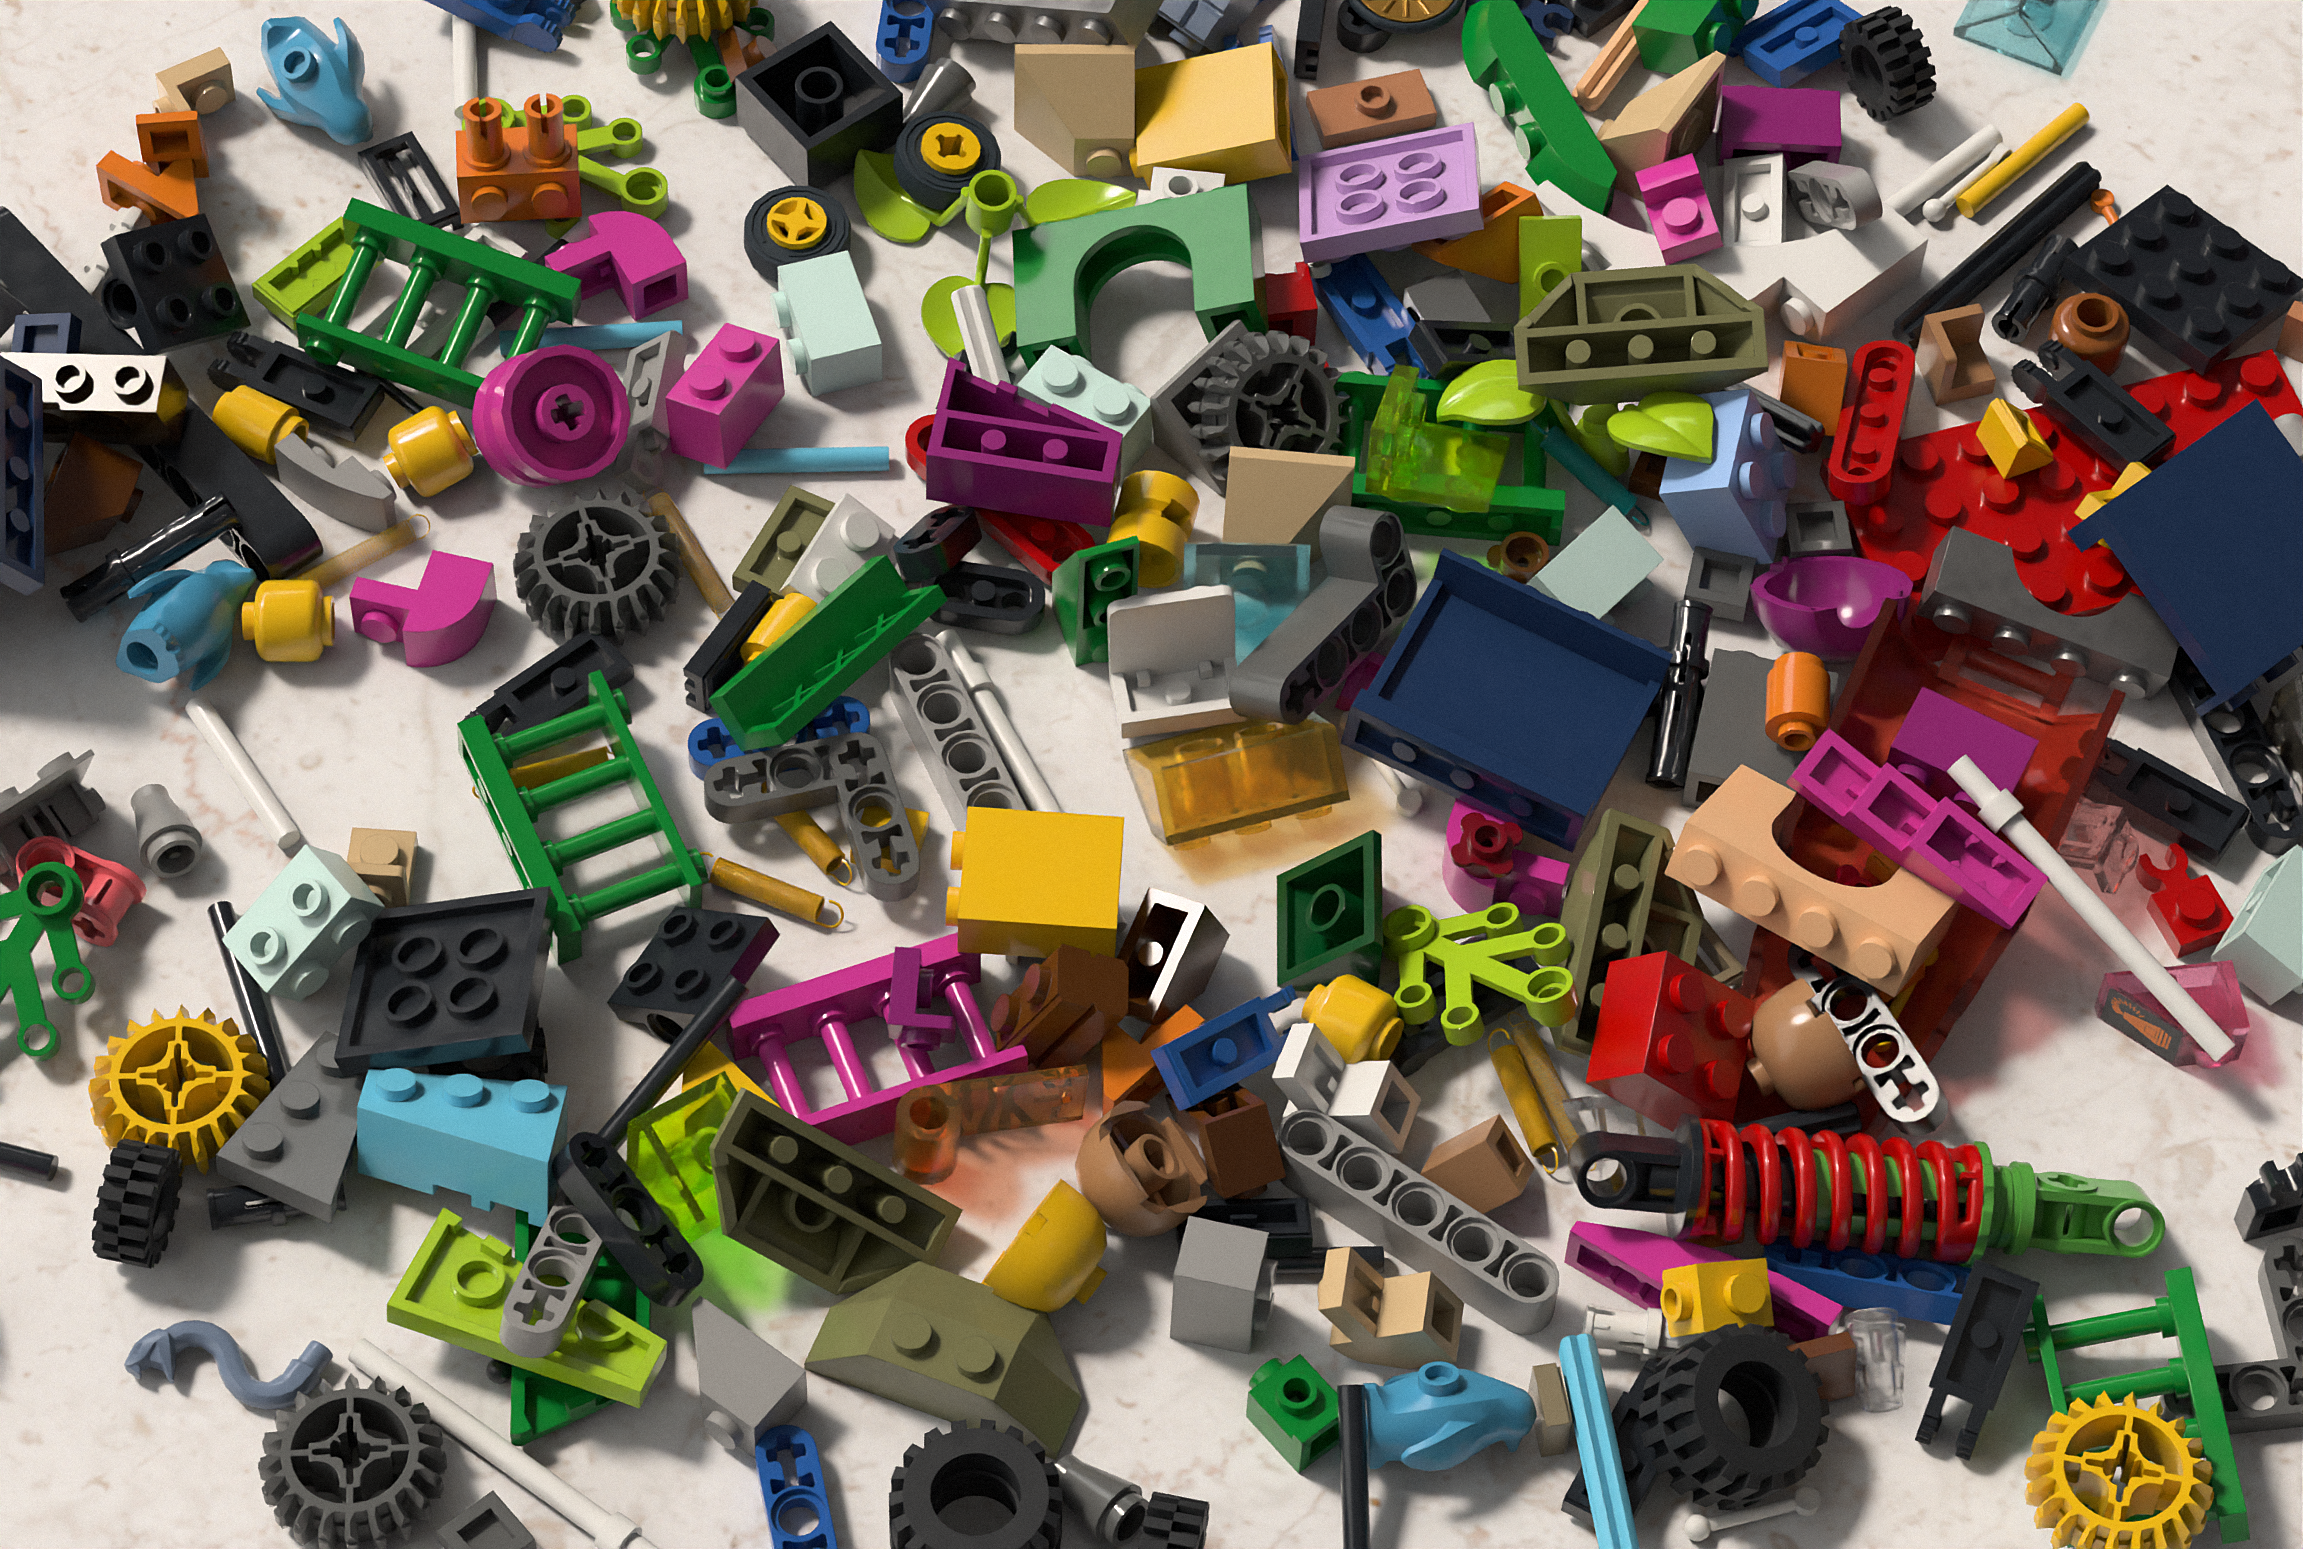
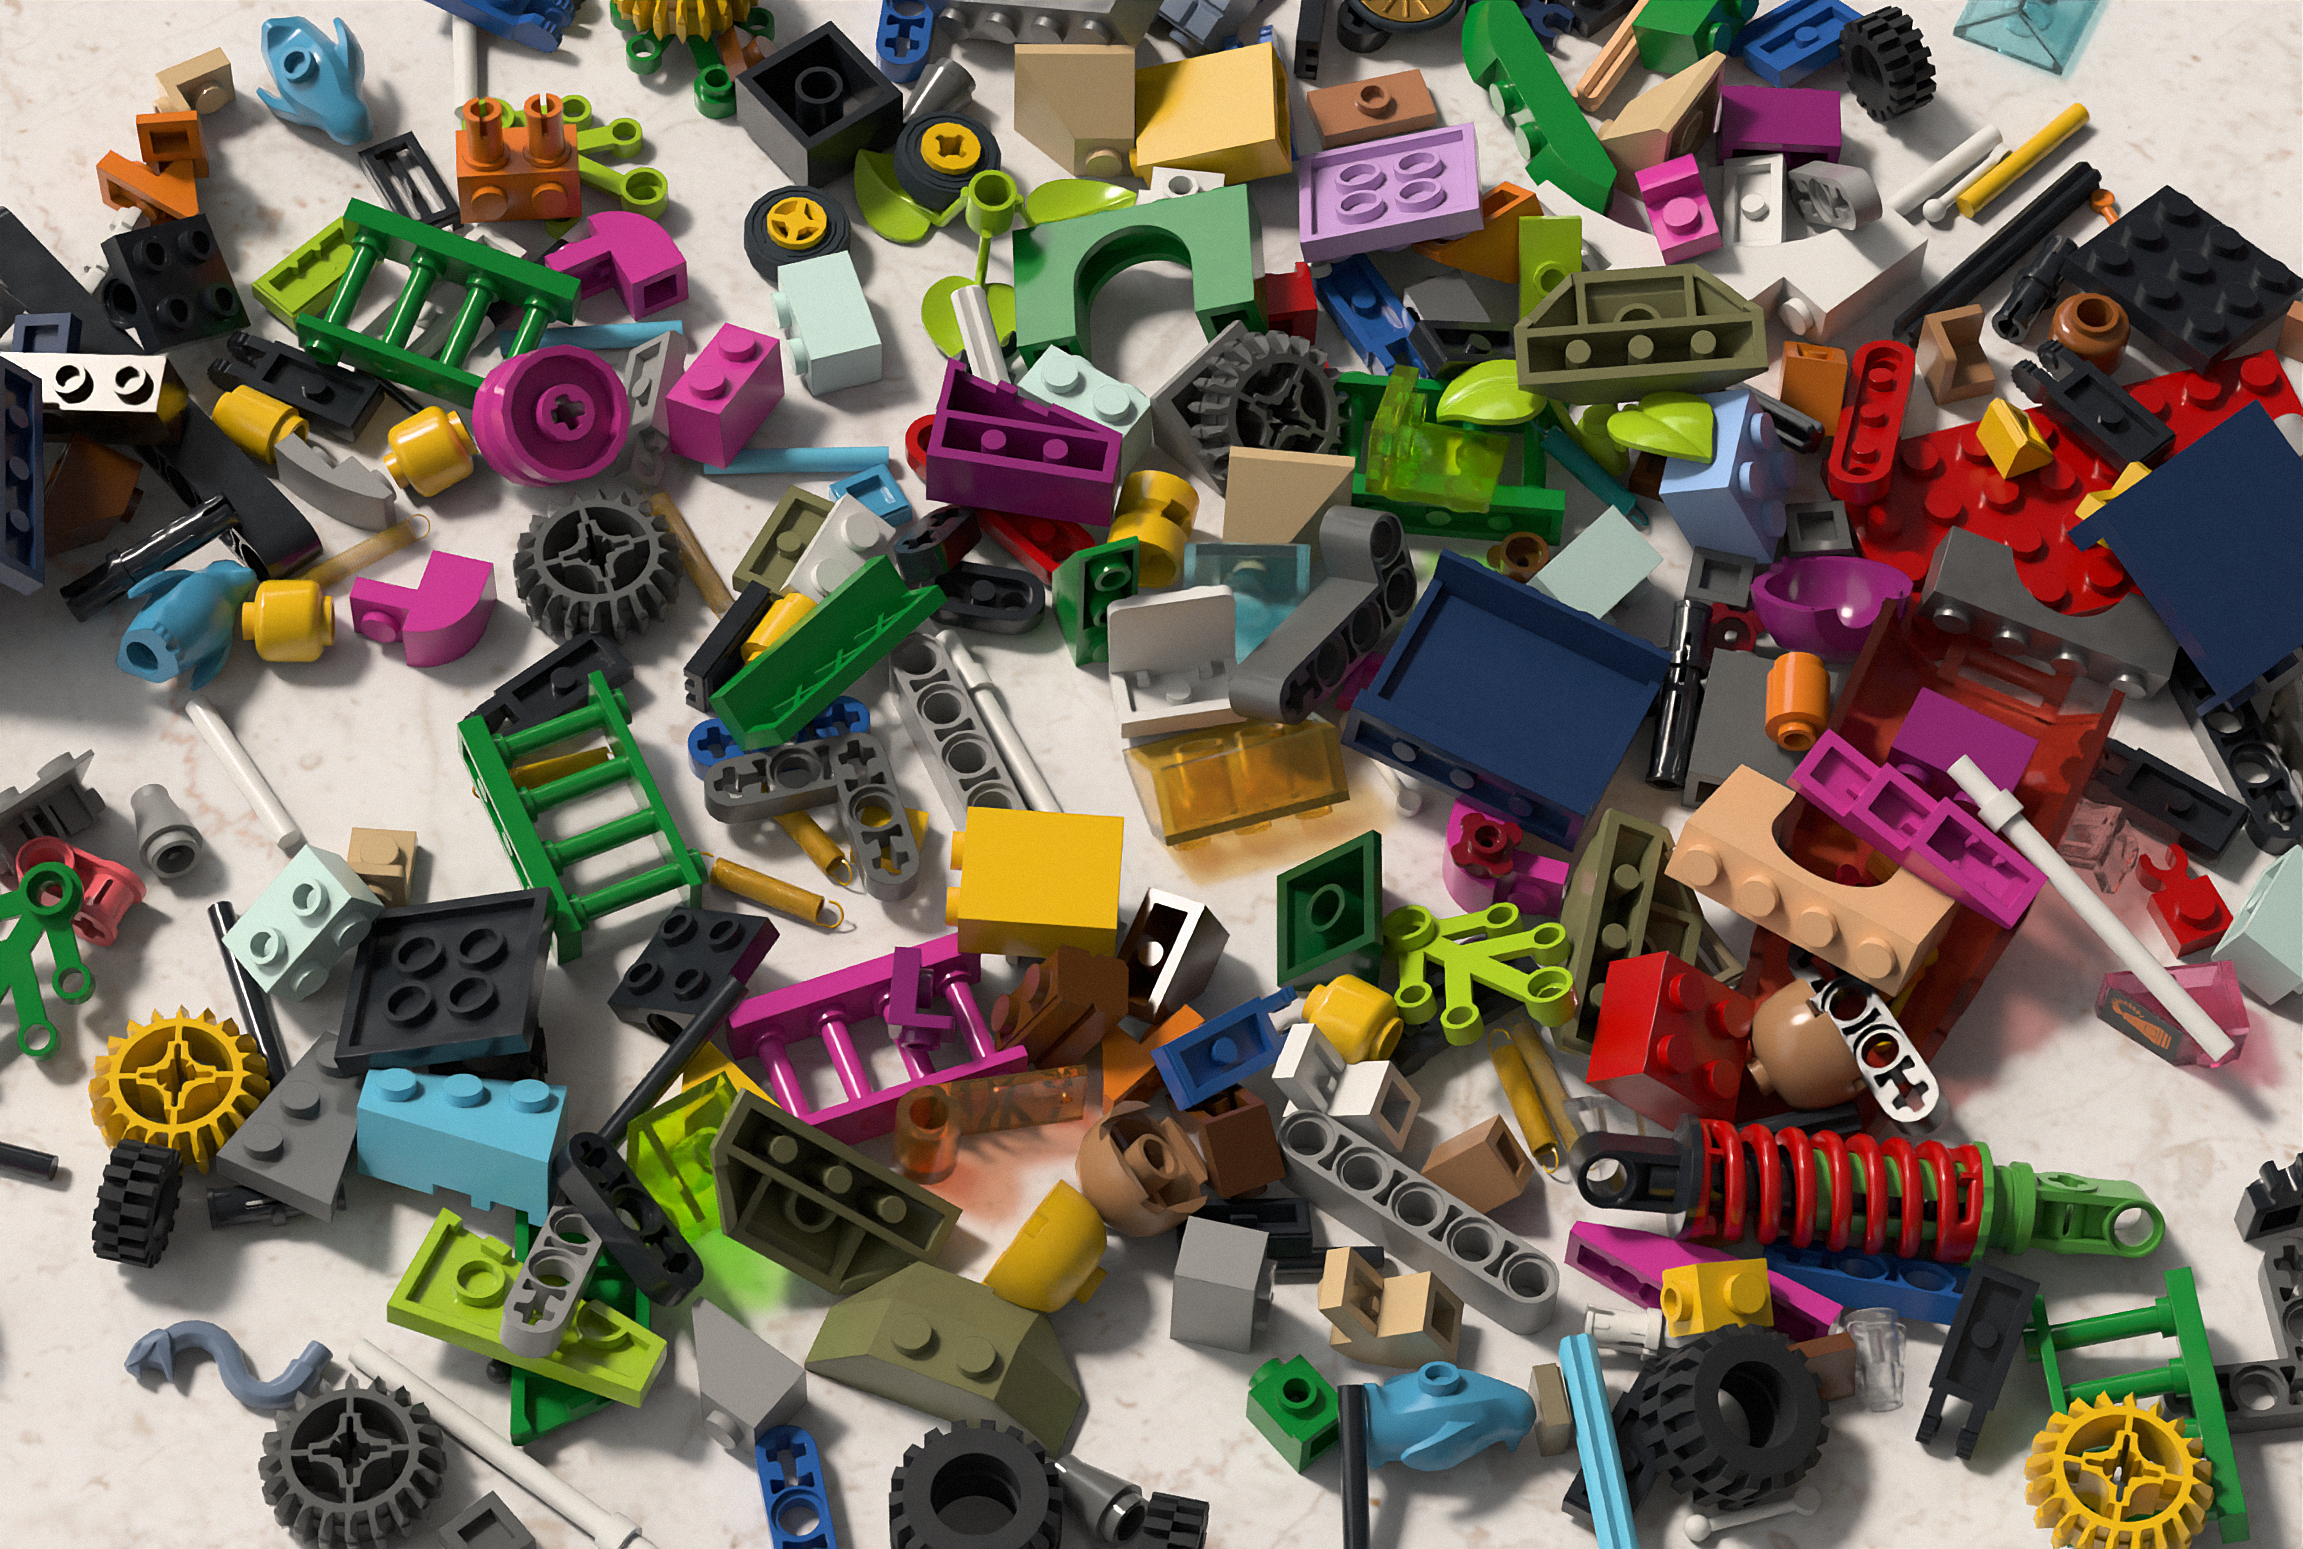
none -> dark azure tile [829,463,912,528]
none -> dark red plate [1705,602,1765,663]

